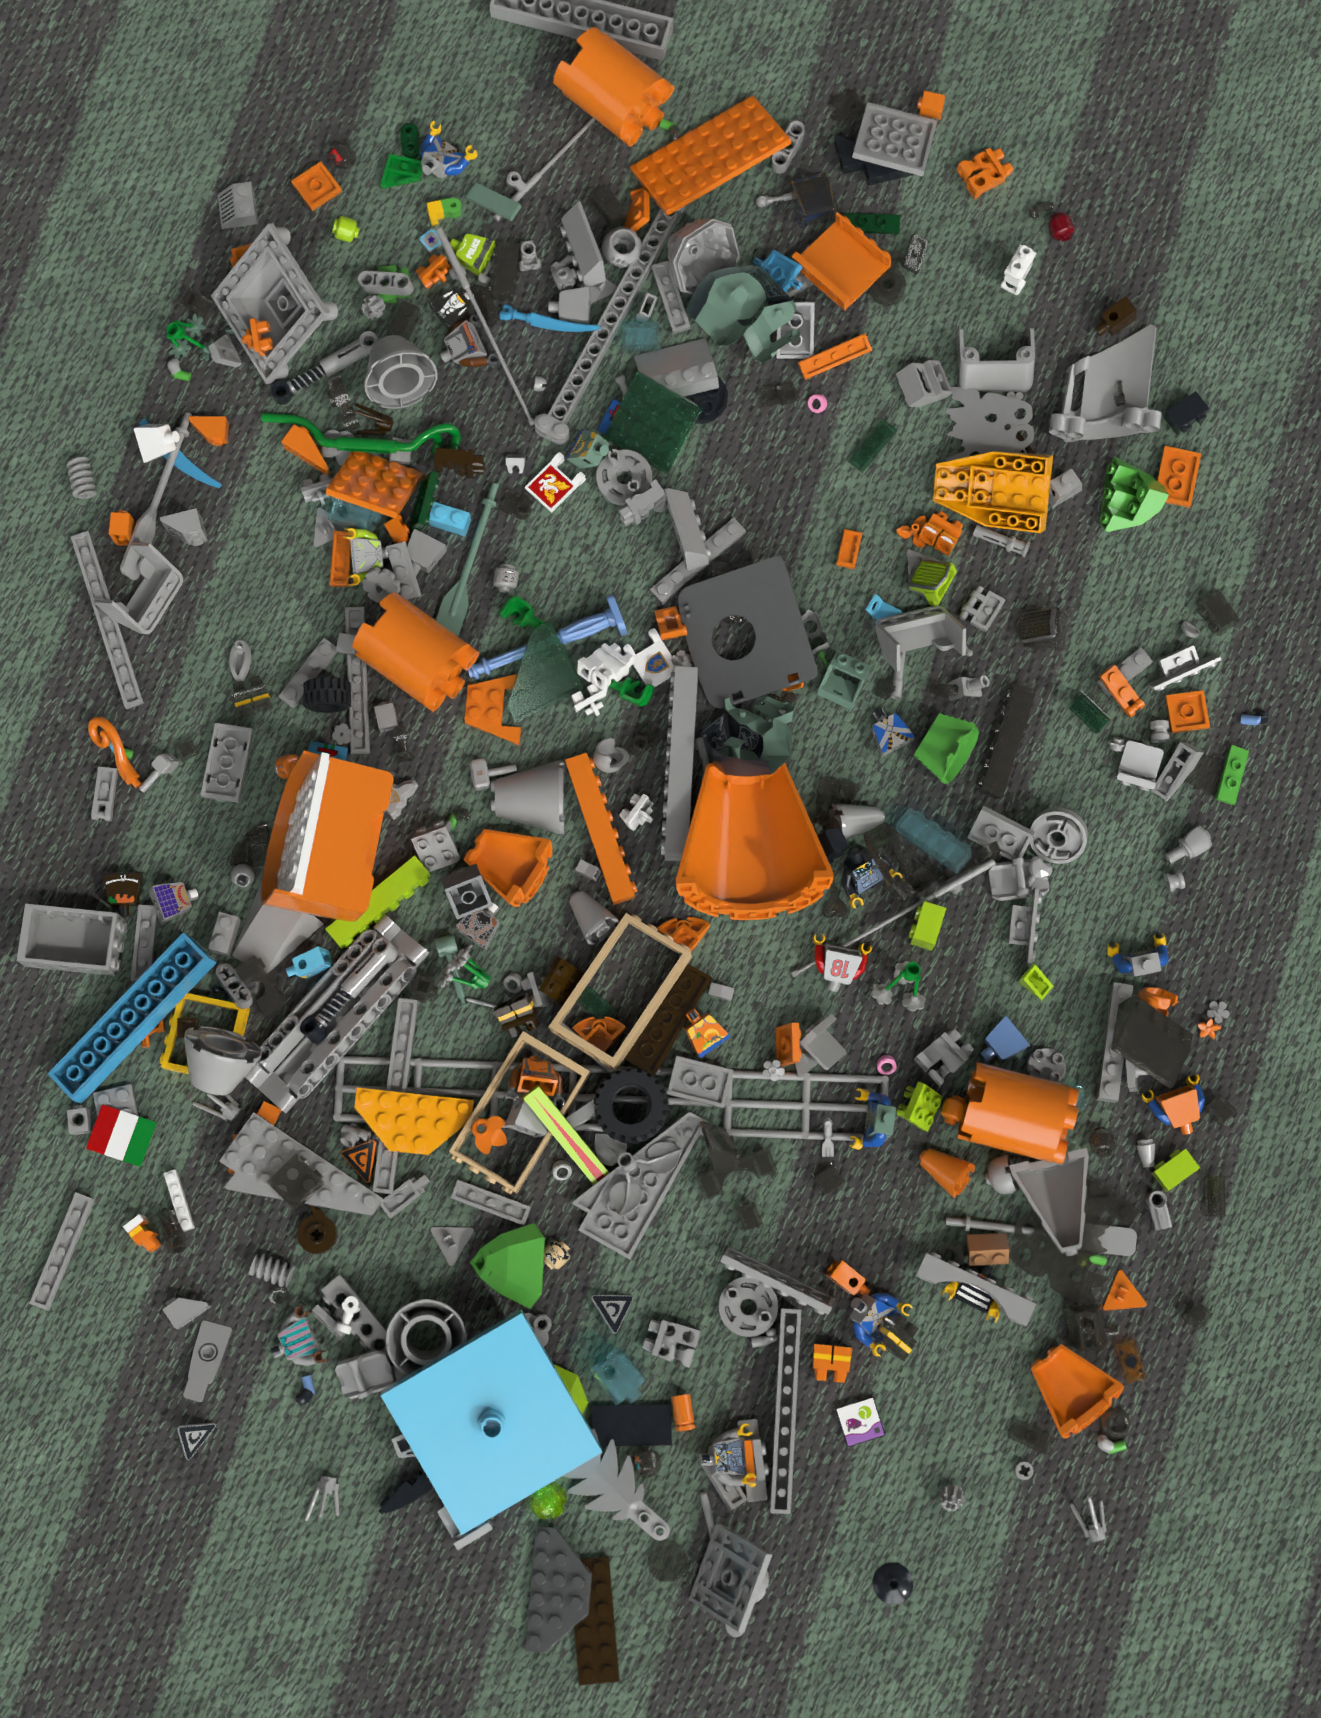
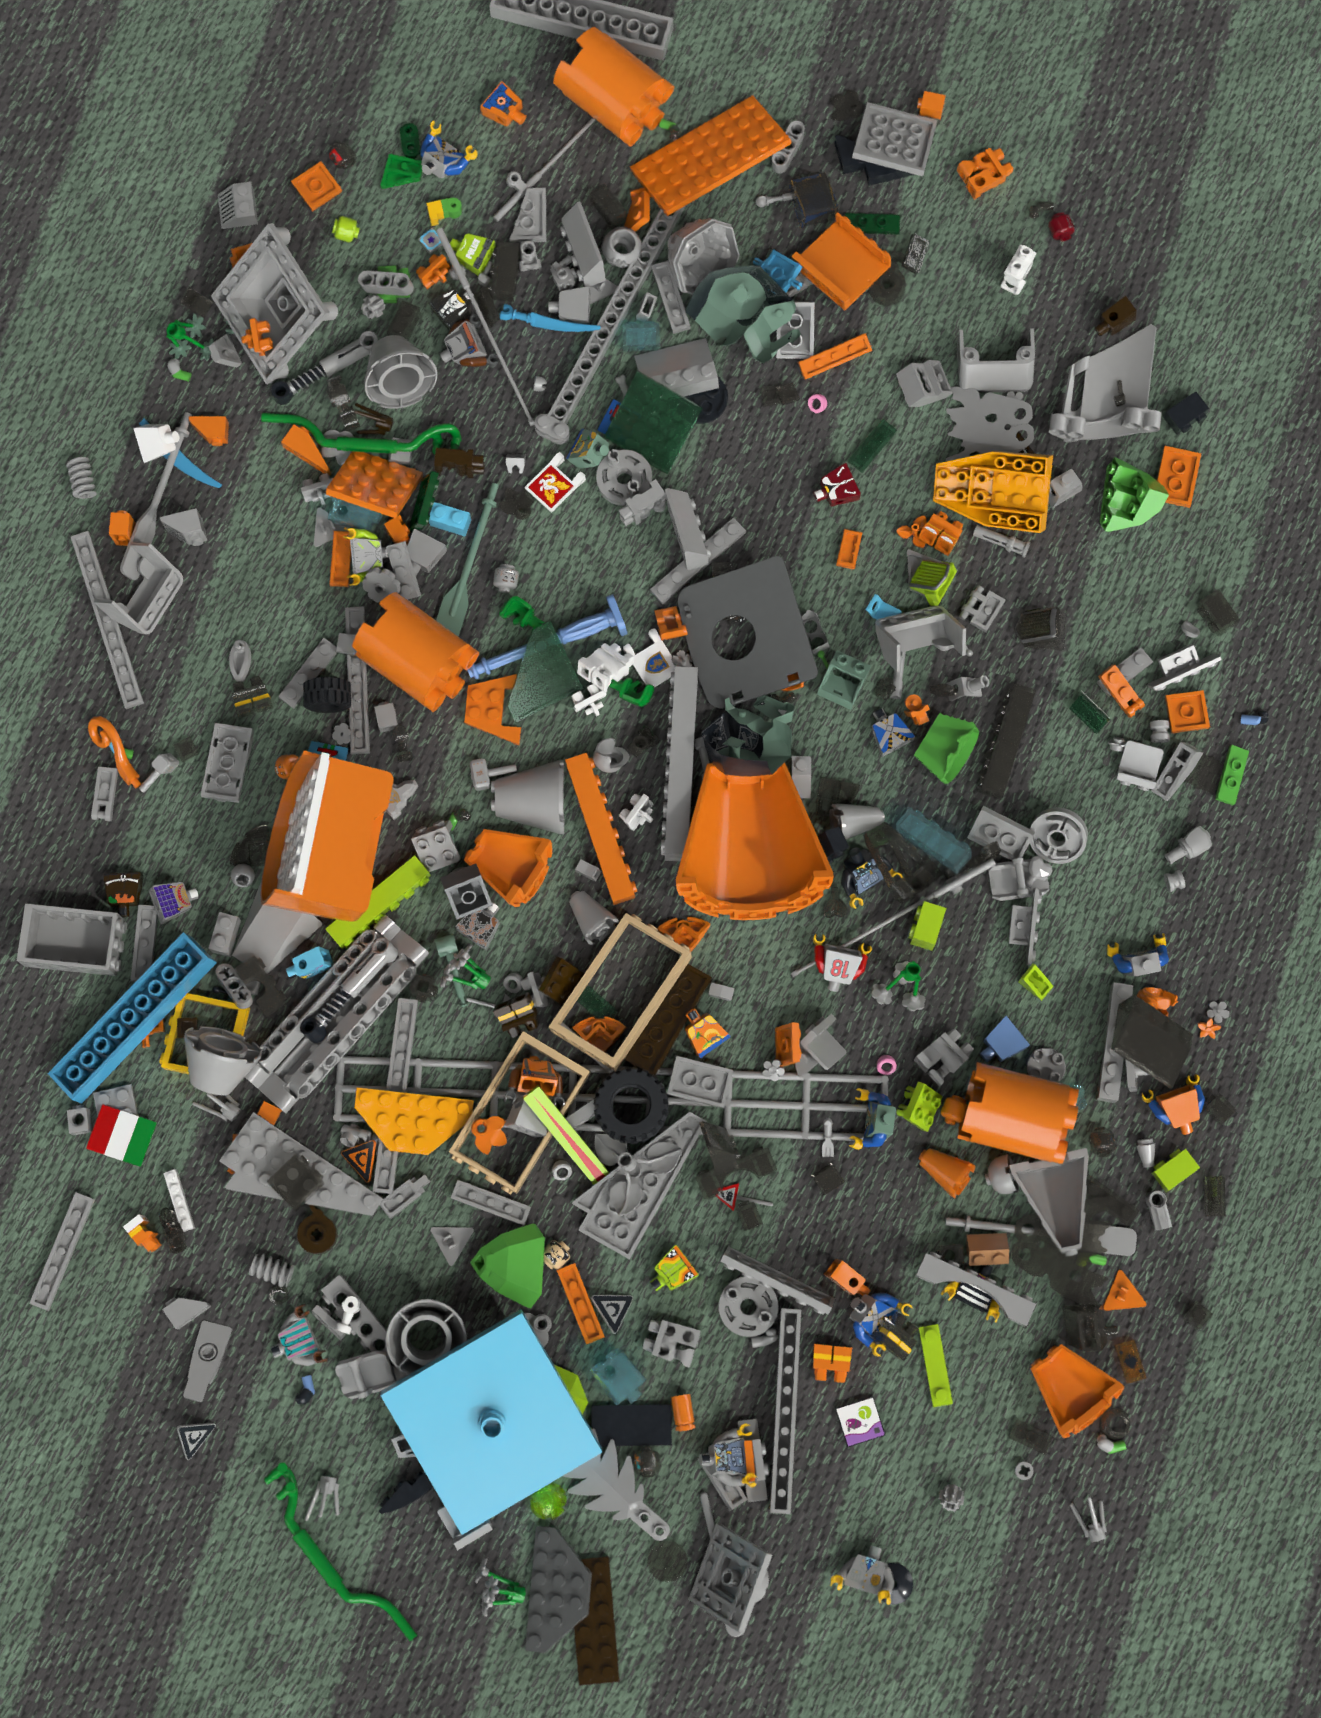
sand green tile [466,183,521,221] -> none
none -> green piece [263,1463,417,1641]
none -> plant [475,1558,526,1617]
none -> orange torso [480,81,526,127]
none -> light grey wing [509,188,546,243]
none -> orange plate [557,1263,605,1345]
none -> torso [650,1245,699,1291]
none -> piece [711,1183,773,1211]
none -> light grey slope [791,756,811,798]
none -> dark red torso [813,463,861,507]
none -> light grey torso [830,1545,894,1604]
none -> orange hips [904,694,930,725]
none -> lime plate [918,1324,953,1407]

